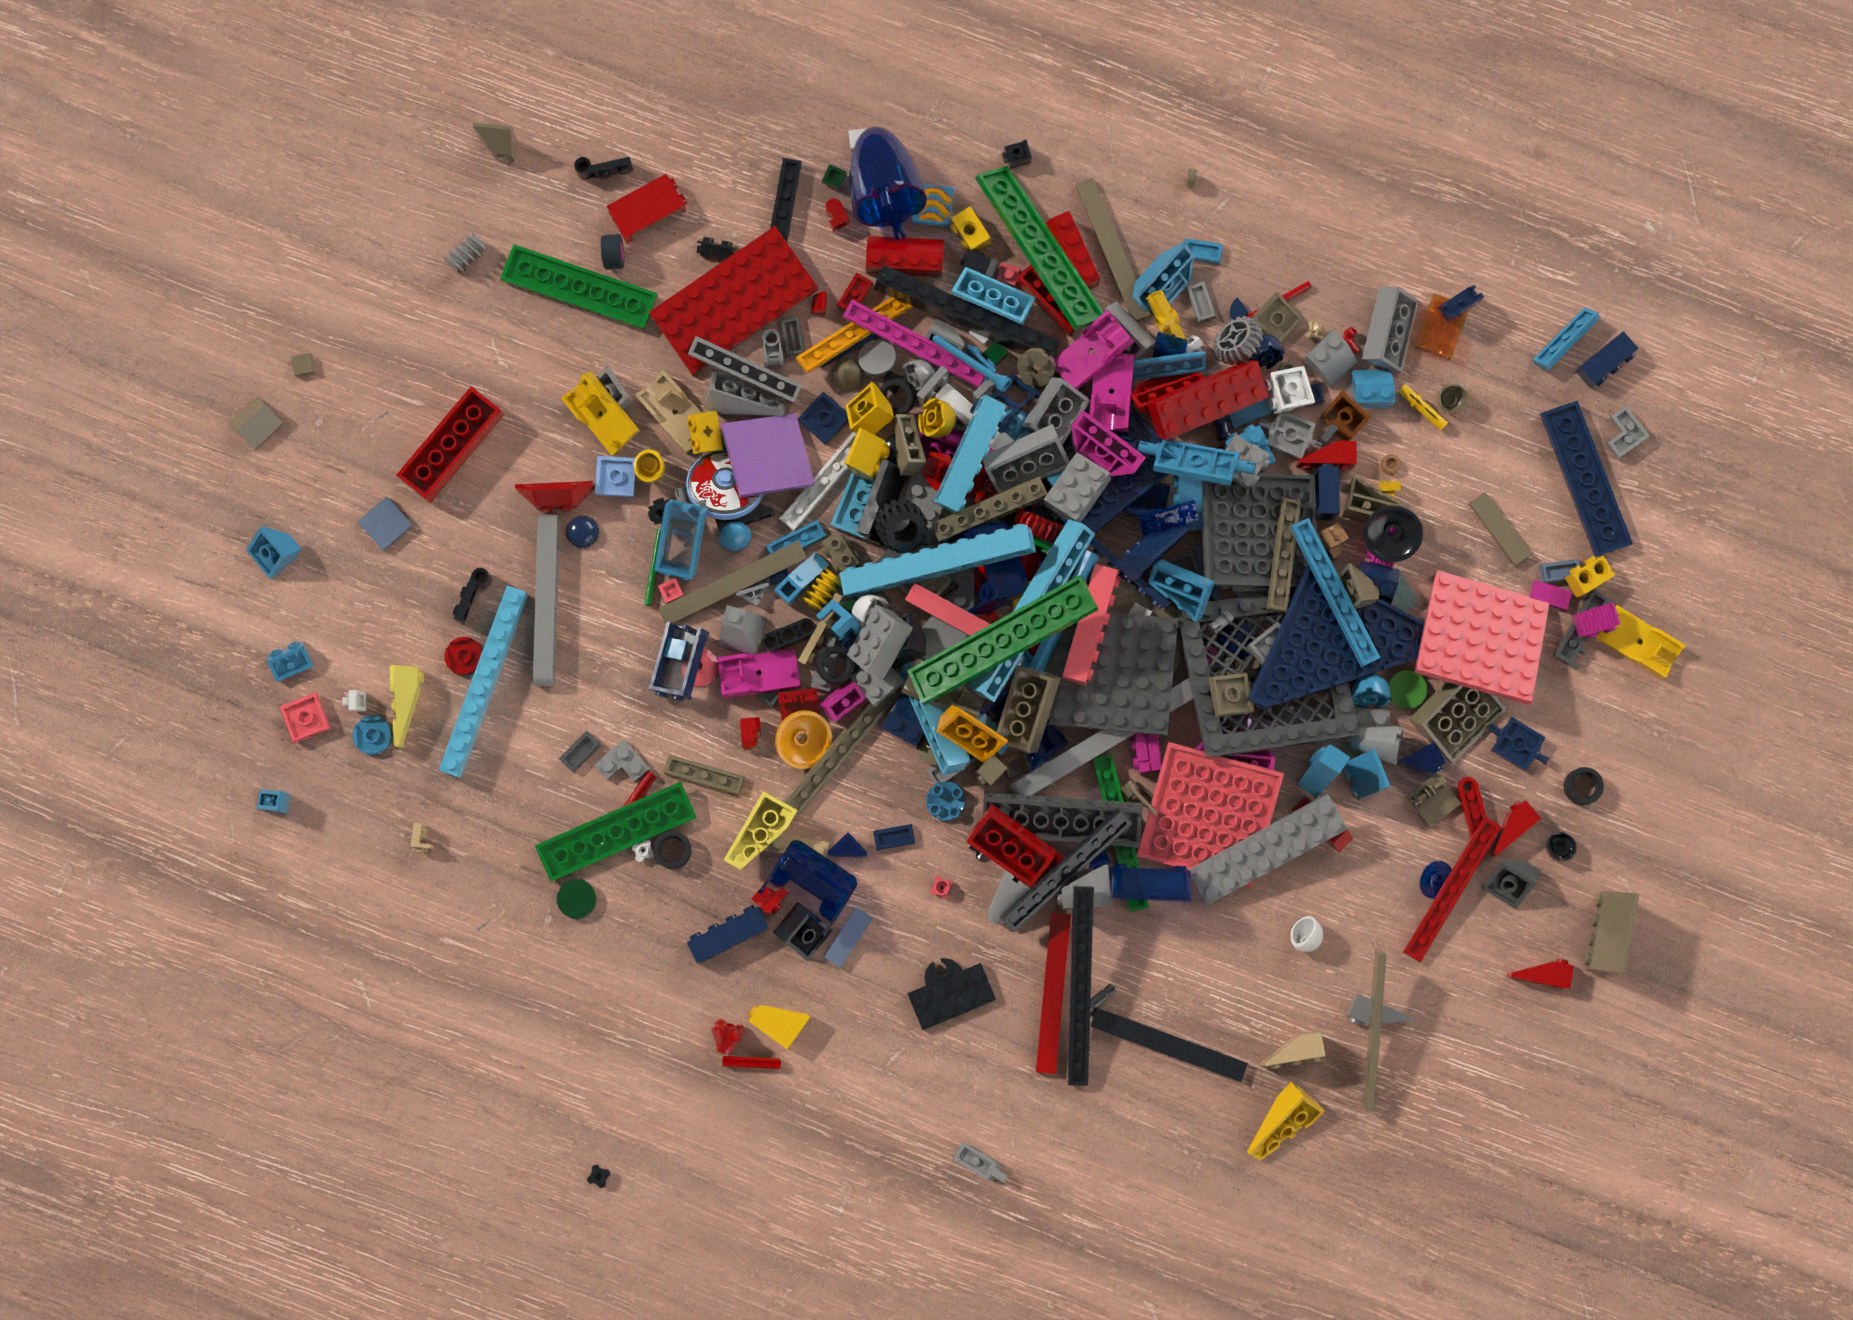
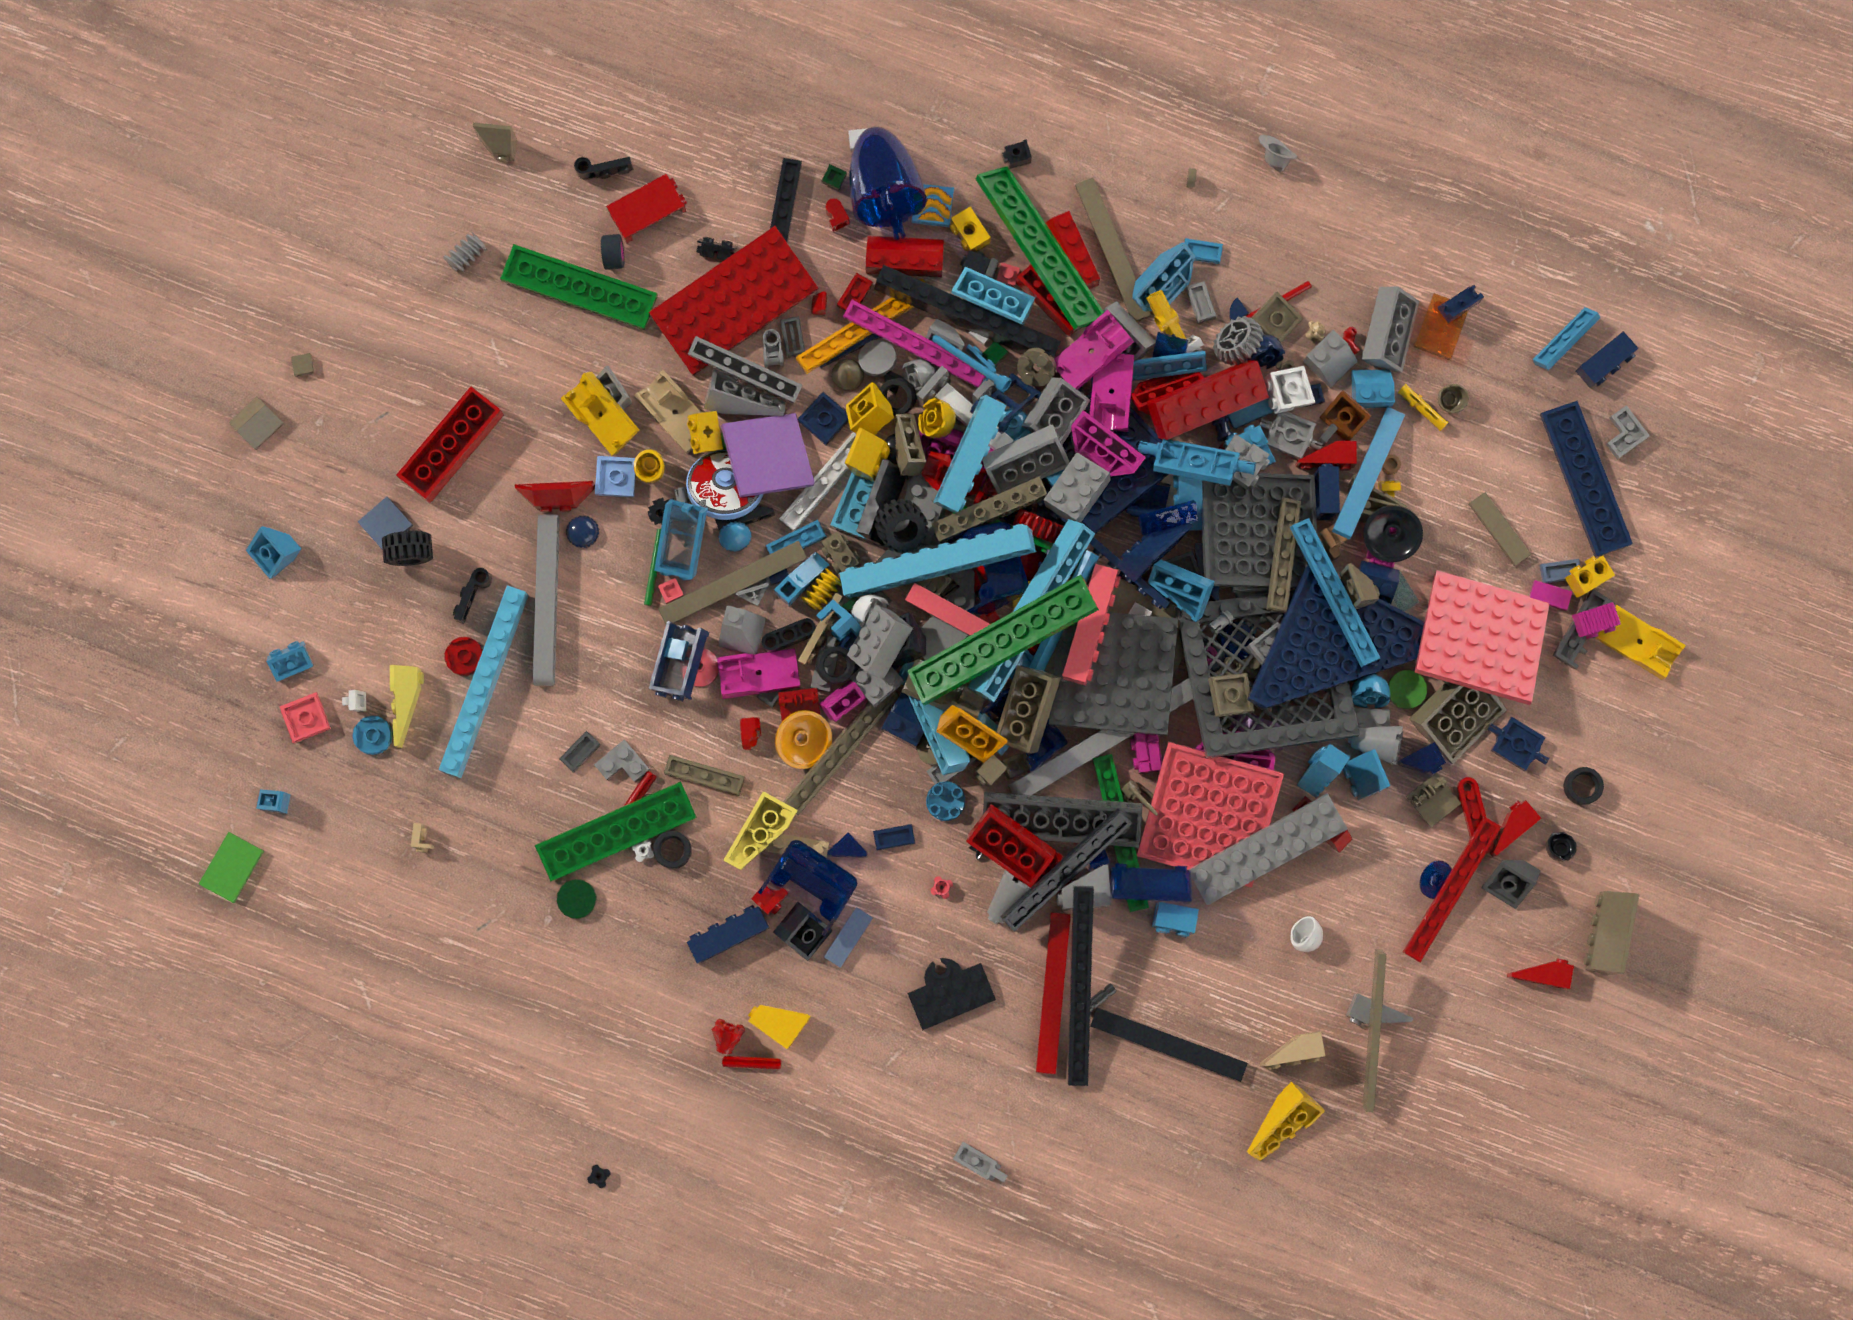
none -> bright green tile [199,832,264,903]
none -> black tyre [382,531,433,566]
none -> dark azure brick [1152,902,1199,938]
none -> light grey piece [1258,135,1297,172]
none -> dark azure tile [1332,407,1405,540]

